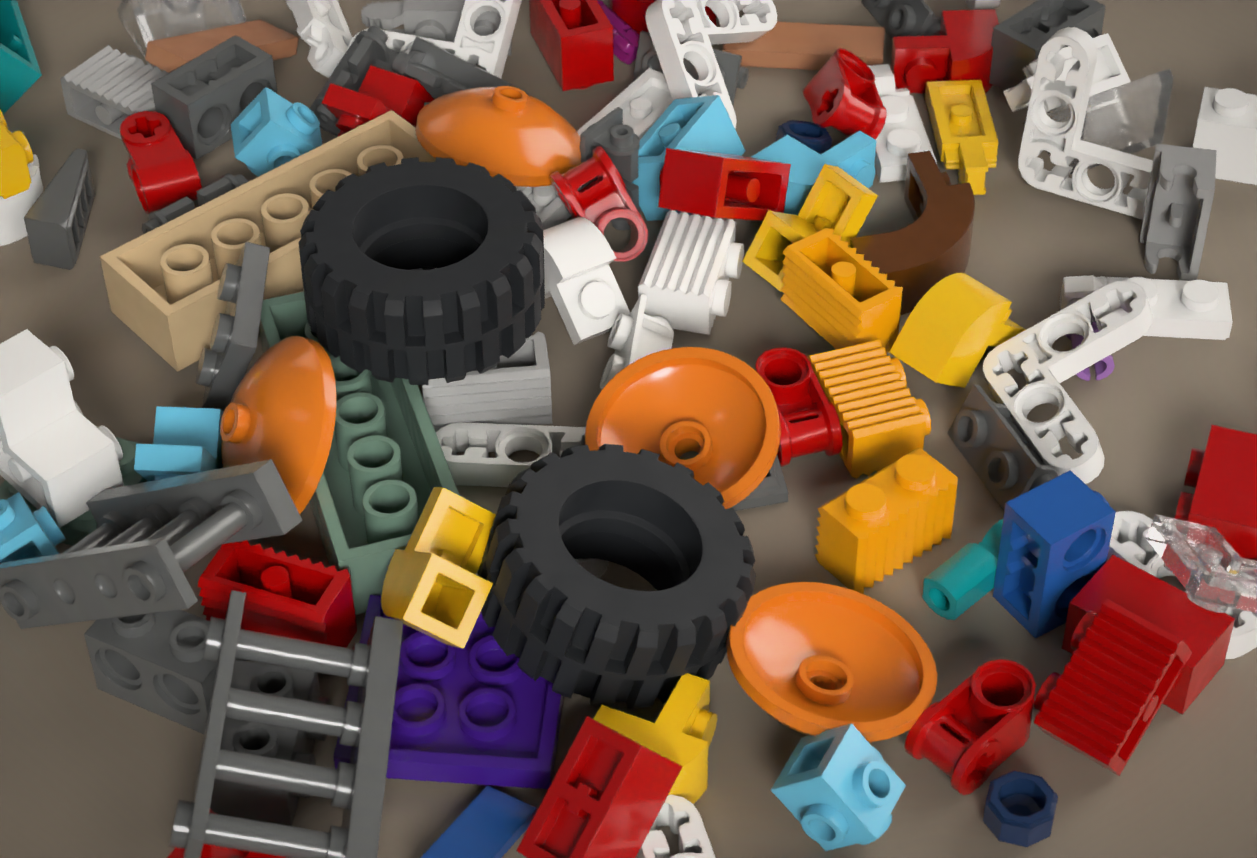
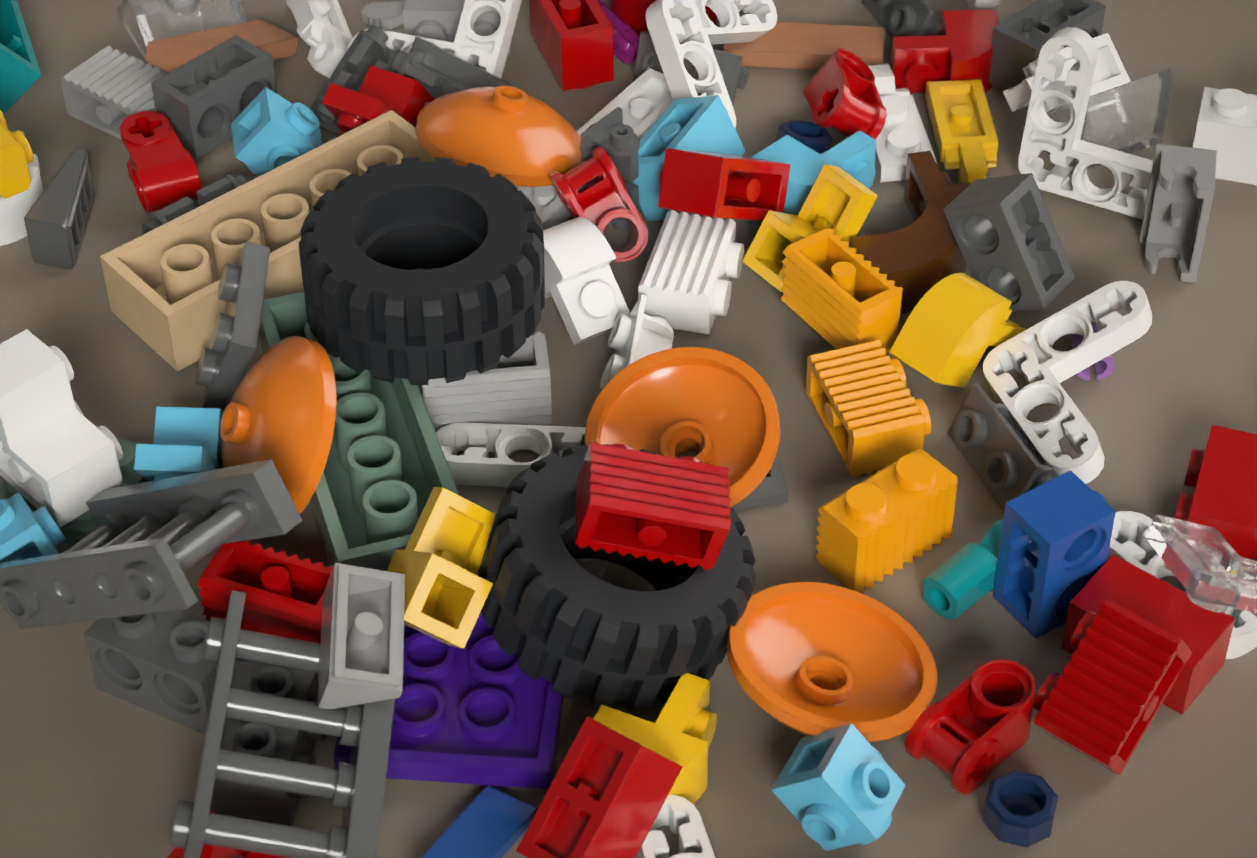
red piece [755,347,843,467] -> none
white hinge [1060,275,1233,340] -> none
none -> light grey slope [317,563,405,709]
none -> red brick [575,443,732,571]
none -> dark grey brick [943,173,1075,311]

